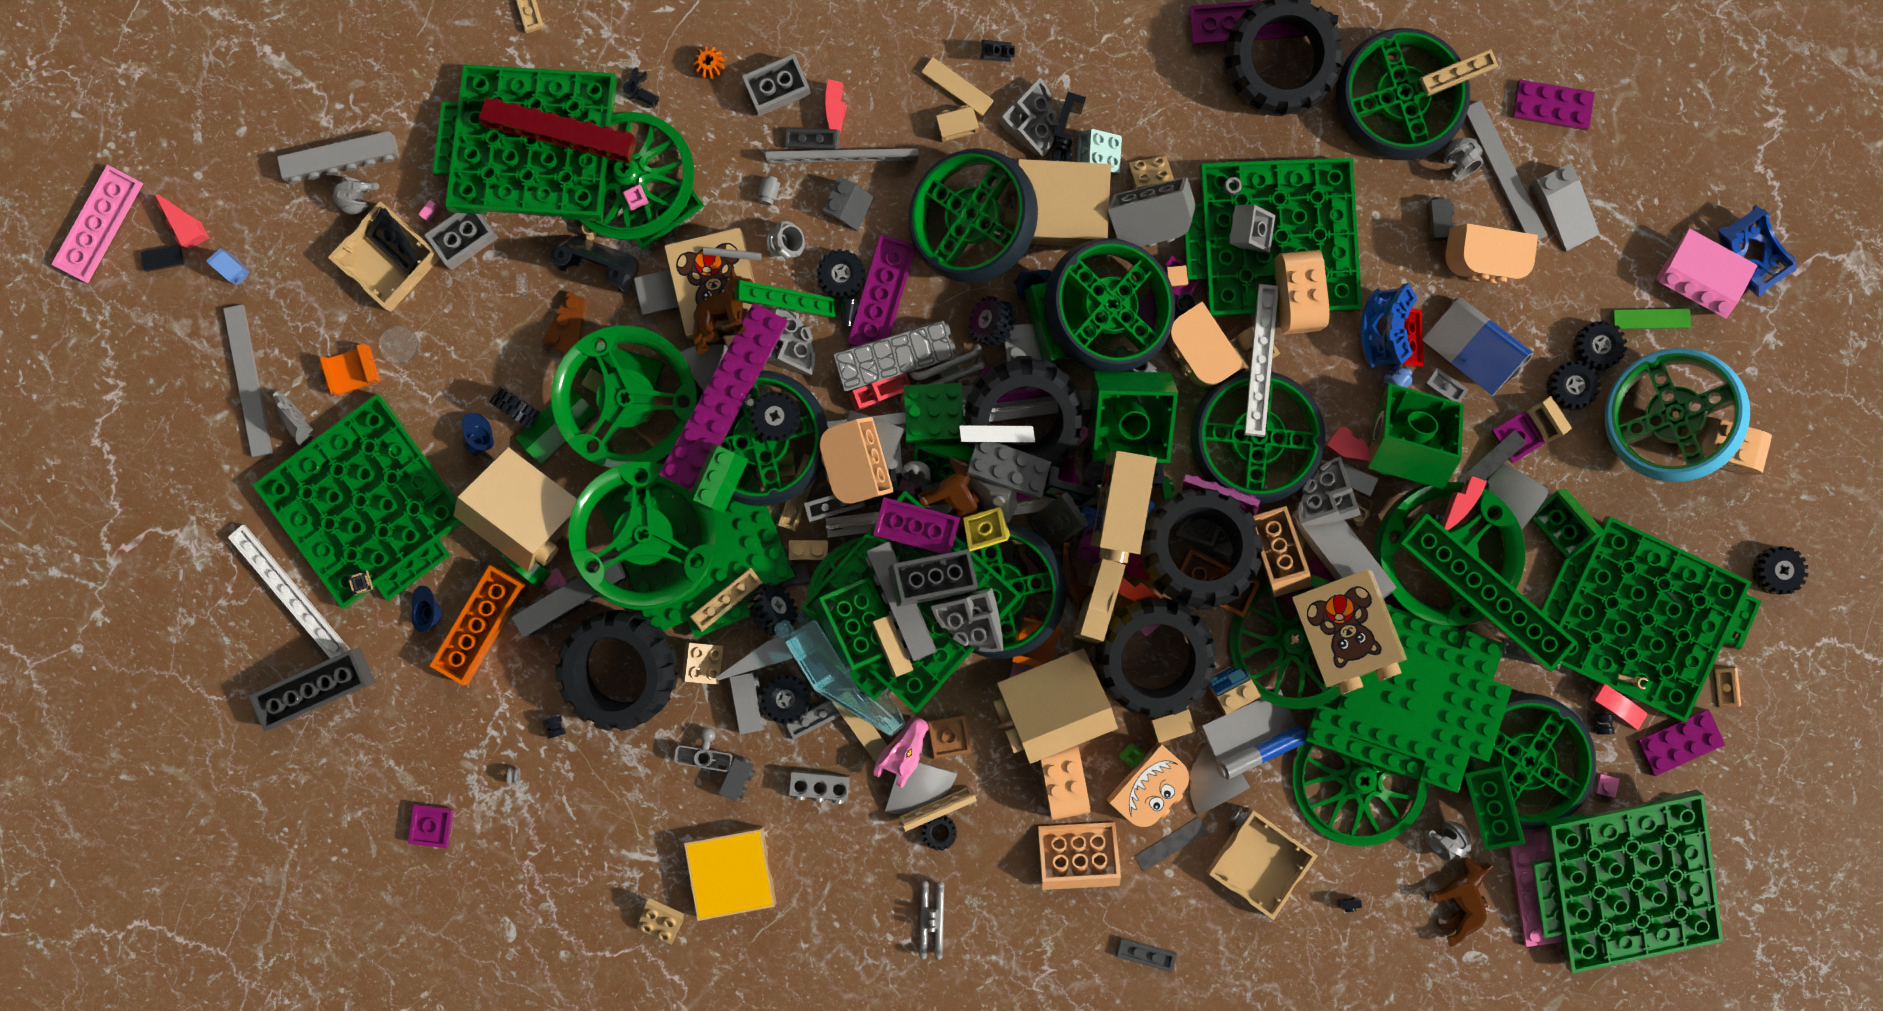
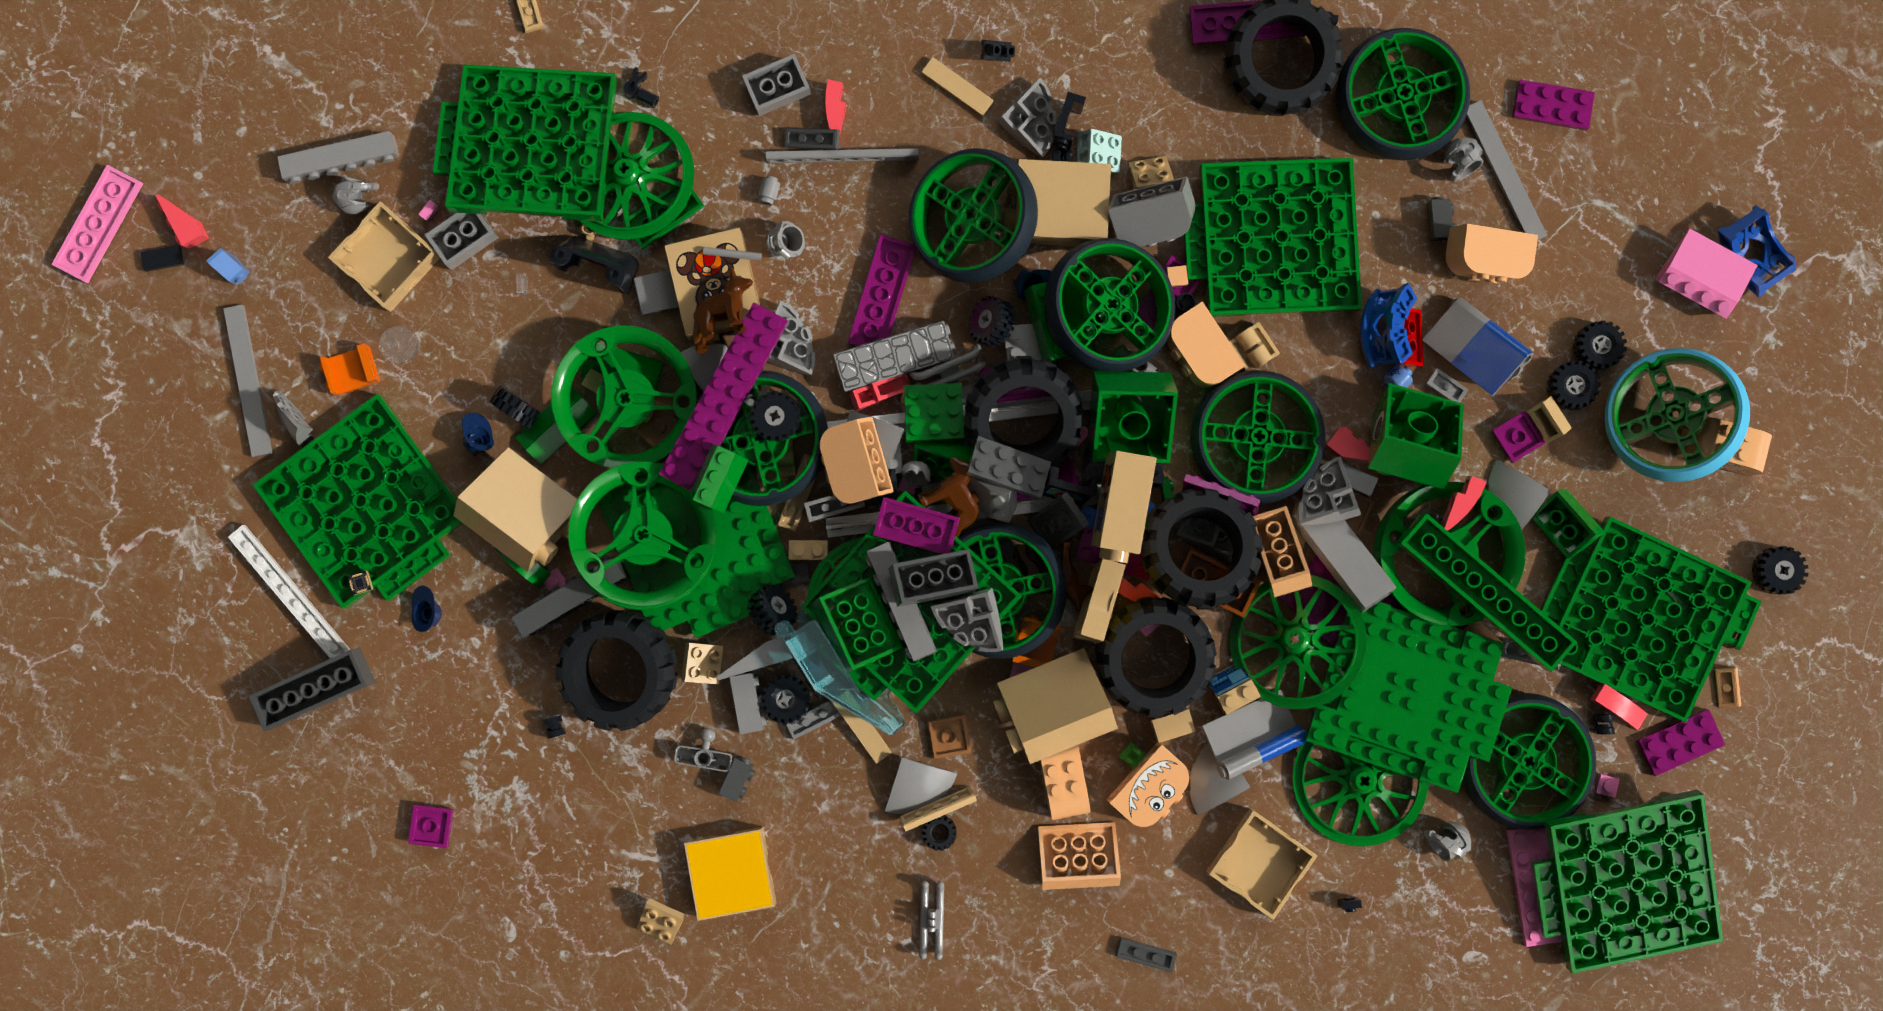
black wing [367,207,420,274] -> none
orange brick [430,565,527,686] -> none
dark red brick [479,98,637,164] -> none
light grey bush [507,767,520,785] -> none
dark orange wing [542,291,586,354] -> none
bright pink tile [623,184,649,211] -> none
tan tile [690,568,763,632] -> none
orange gear [693,46,725,79] -> none
green plate [735,280,836,318] -> none
light grey brick [789,771,850,804] -> none
black wheel [817,249,865,299] -> none
dark grey slope [822,176,874,231] -> none
black cone [840,298,859,326] -> none
tan tile [871,615,913,678] -> none
bright pink animal [873,717,929,788] -> none
tan piece [936,105,979,142] -> none
white sticker [959,425,1035,442] -> none
light yellow slope [963,507,1010,551] -> none
flat silver sticker [1135,817,1207,871] -> none
light grey axle [1223,177,1242,196] -> none
light grey slope [1229,205,1275,253] -> none
light grey bush [1230,807,1248,827] -> none
white plate [1244,284,1279,437] -> none
light nougat brick [1273,250,1329,335] -> none
tan brick [1292,569,1407,695] -> none
tan plate [1349,503,1370,526] -> none
tan tile [1419,49,1499,97] -> none
reddish brown animal [1426,857,1494,947] -> none
flat silver sticker [1458,430,1527,482] -> none
green slope [1465,766,1525,850] -> none
light grey slope [1530,163,1600,252] -> none
bright green tile [1612,309,1691,330] -> none
tan hand [1617,674,1648,689] -> none

